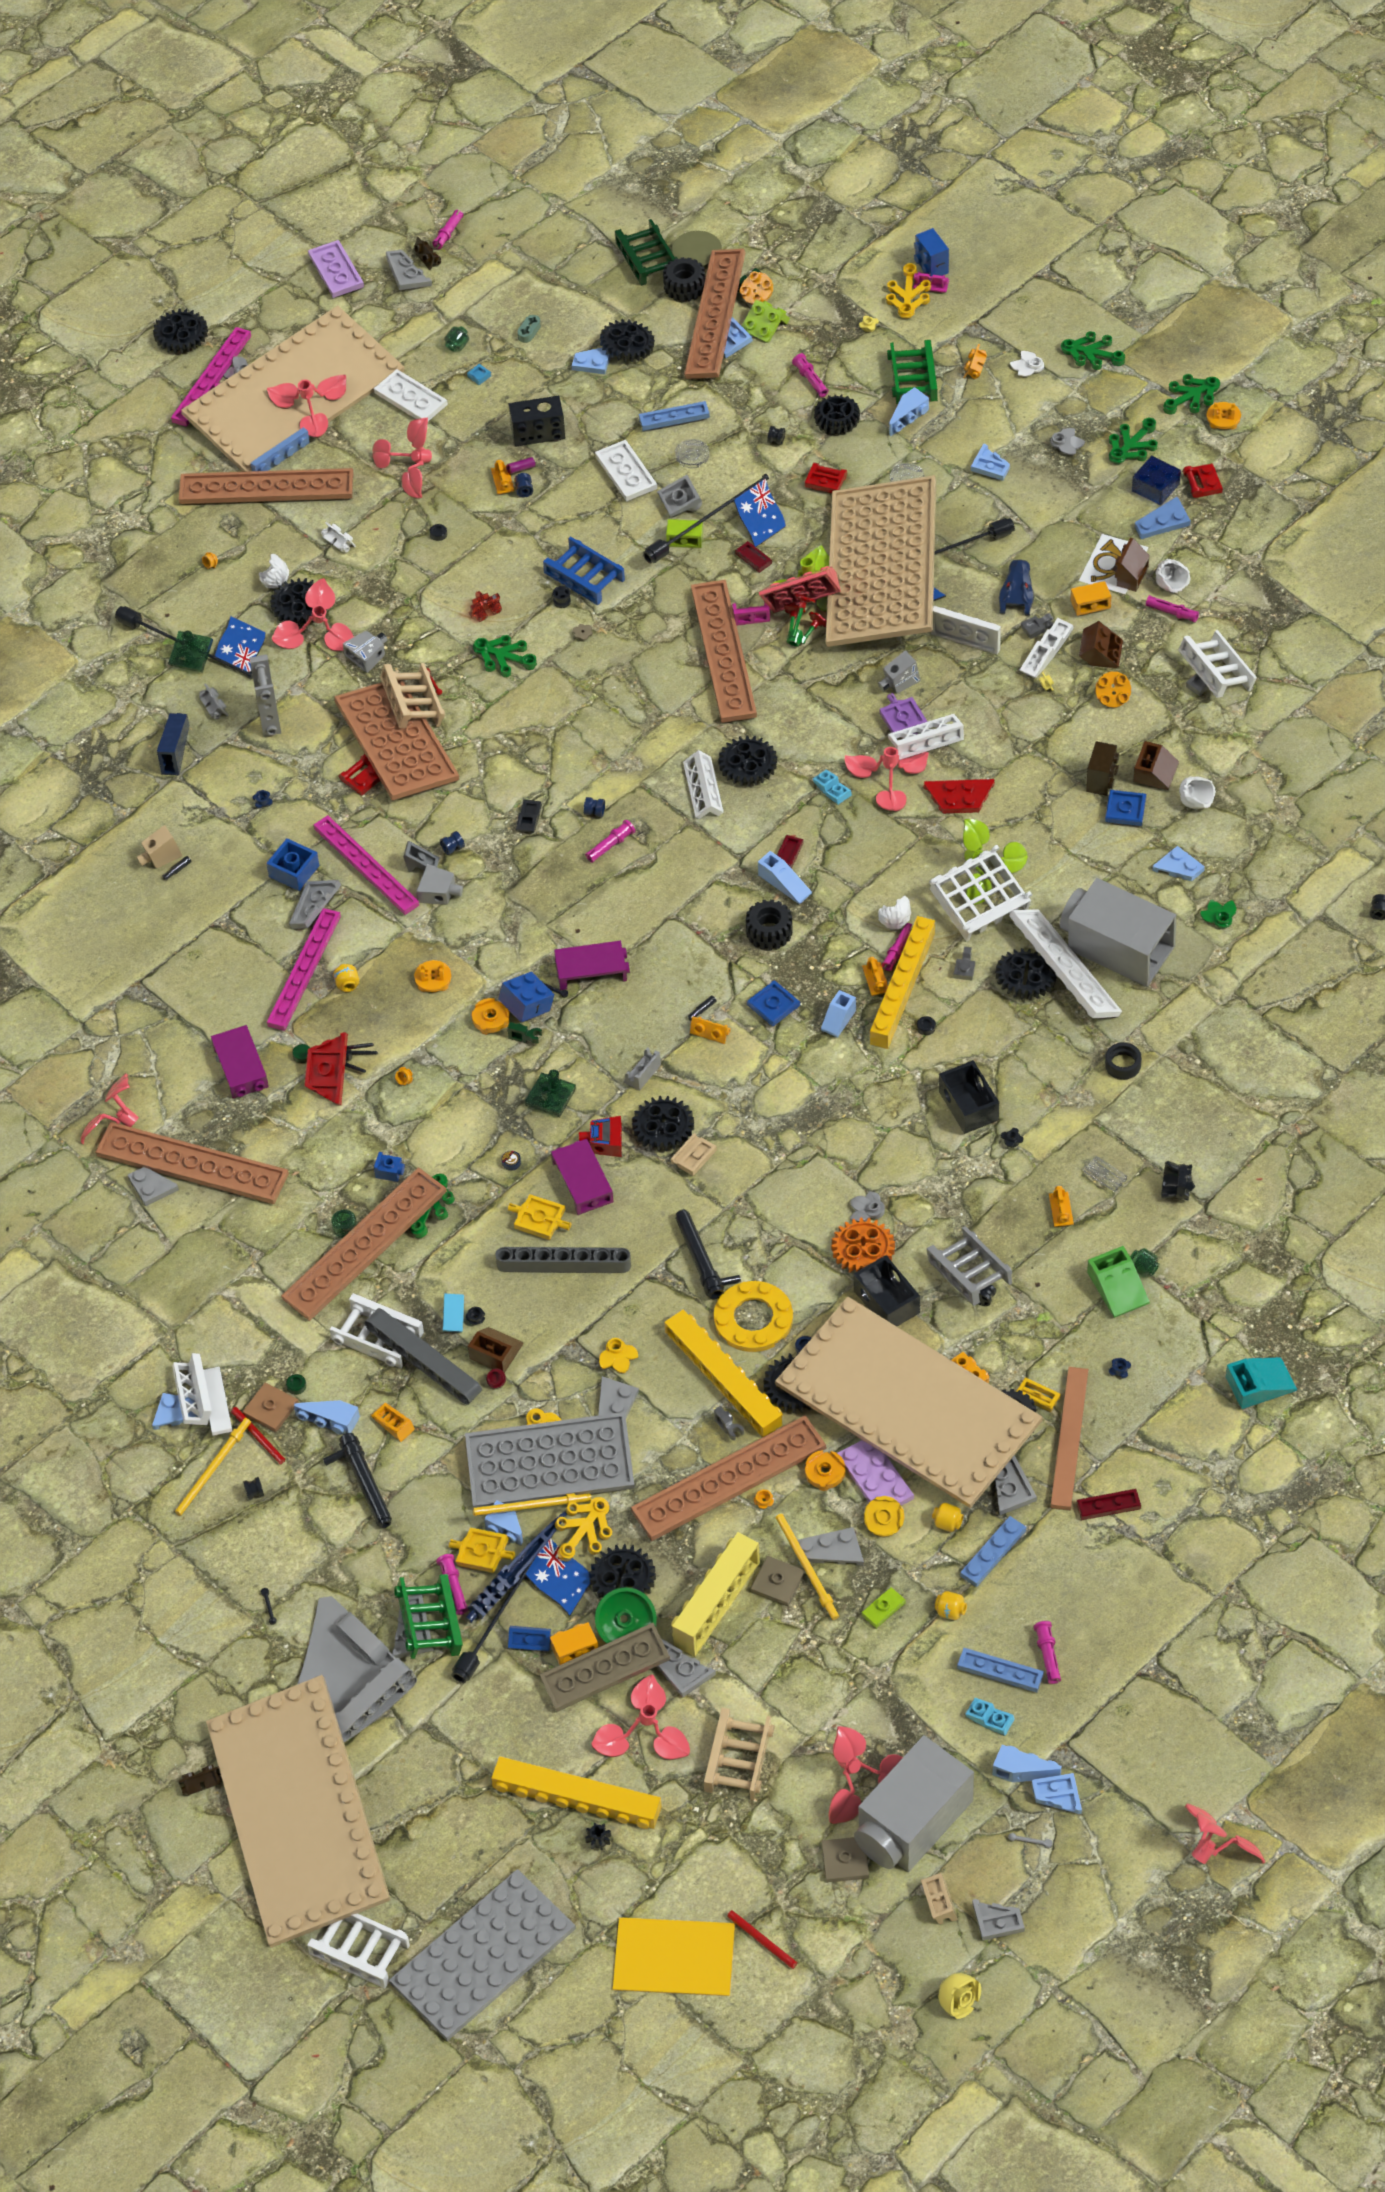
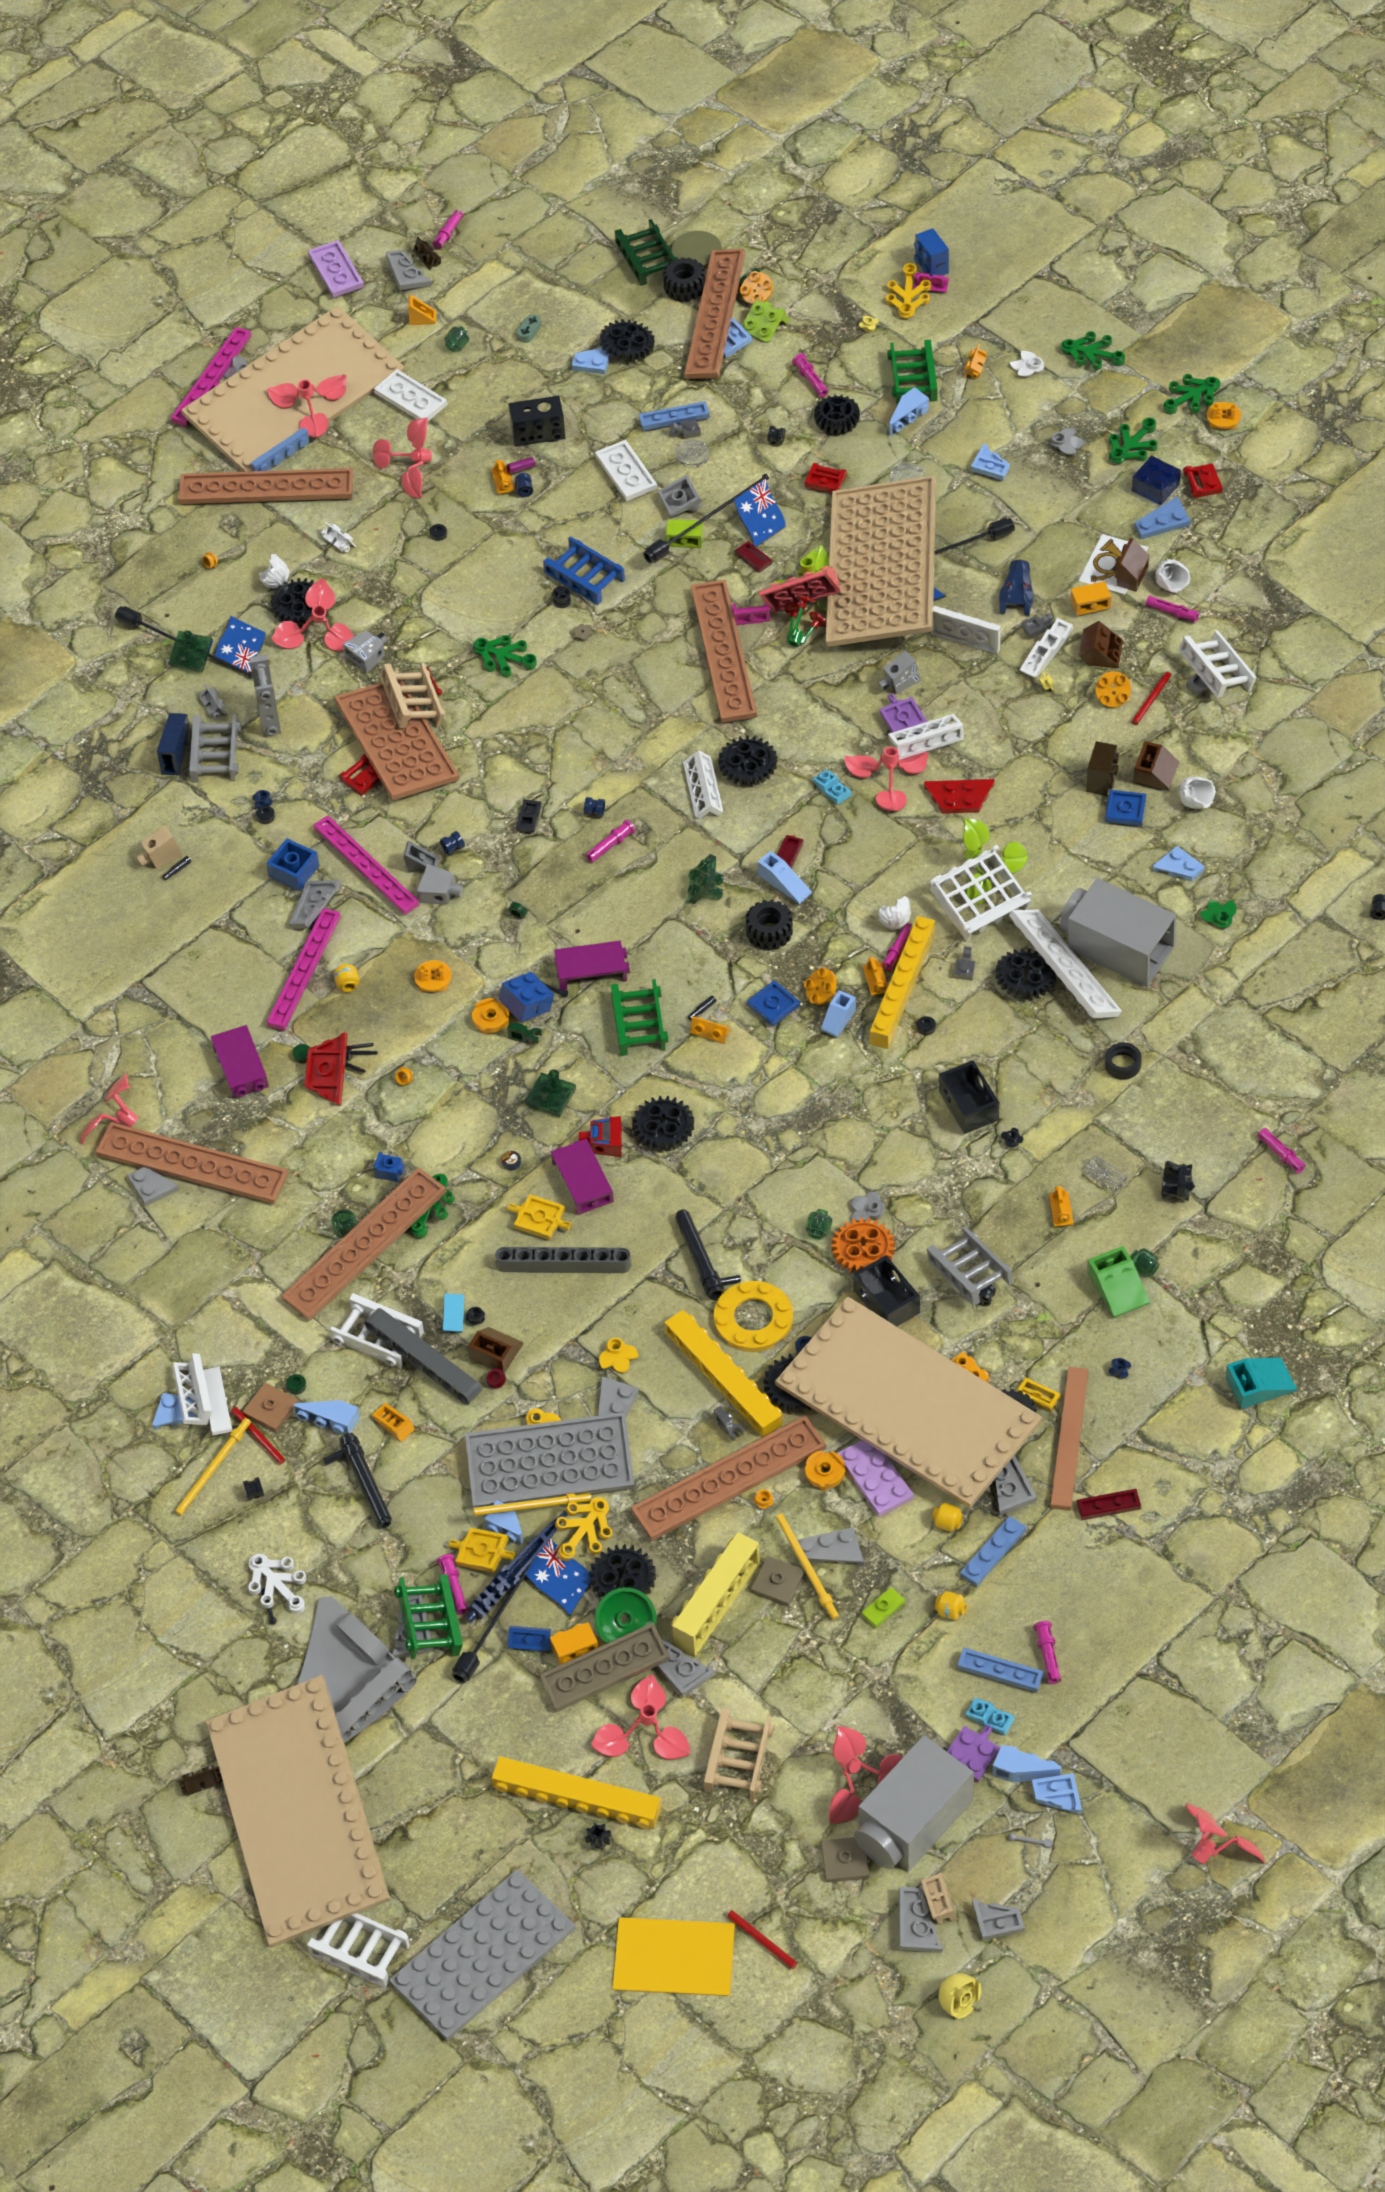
black gear [153,309,208,353] -> none
dark azure tile [467,364,491,385] -> none
clear red hips [469,591,502,622] -> none
light grey hinge [624,1047,661,1091] -> none
tan plate [671,1133,717,1176] -> none
yellow tile [864,1496,905,1537] -> none
none -> light grey fence [189,714,241,783]
none -> white plant [248,1554,306,1614]
none -> black tile [256,806,275,824]
none -> light orange slope [408,294,436,325]
none -> dark green tile [508,902,528,919]
none -> green fence [611,979,669,1056]
none -> flat silver plate [669,419,701,439]
none -> clear green plate [687,854,724,904]
none -> light orange plate [804,967,837,1005]
none -> clear green head [805,1209,833,1240]
none -> light grey wing [898,1887,943,1953]
none -> medium lavender plate [947,1724,1000,1783]
none -> red bar [1131,672,1172,725]
none -> dark pink pin [1257,1128,1306,1173]

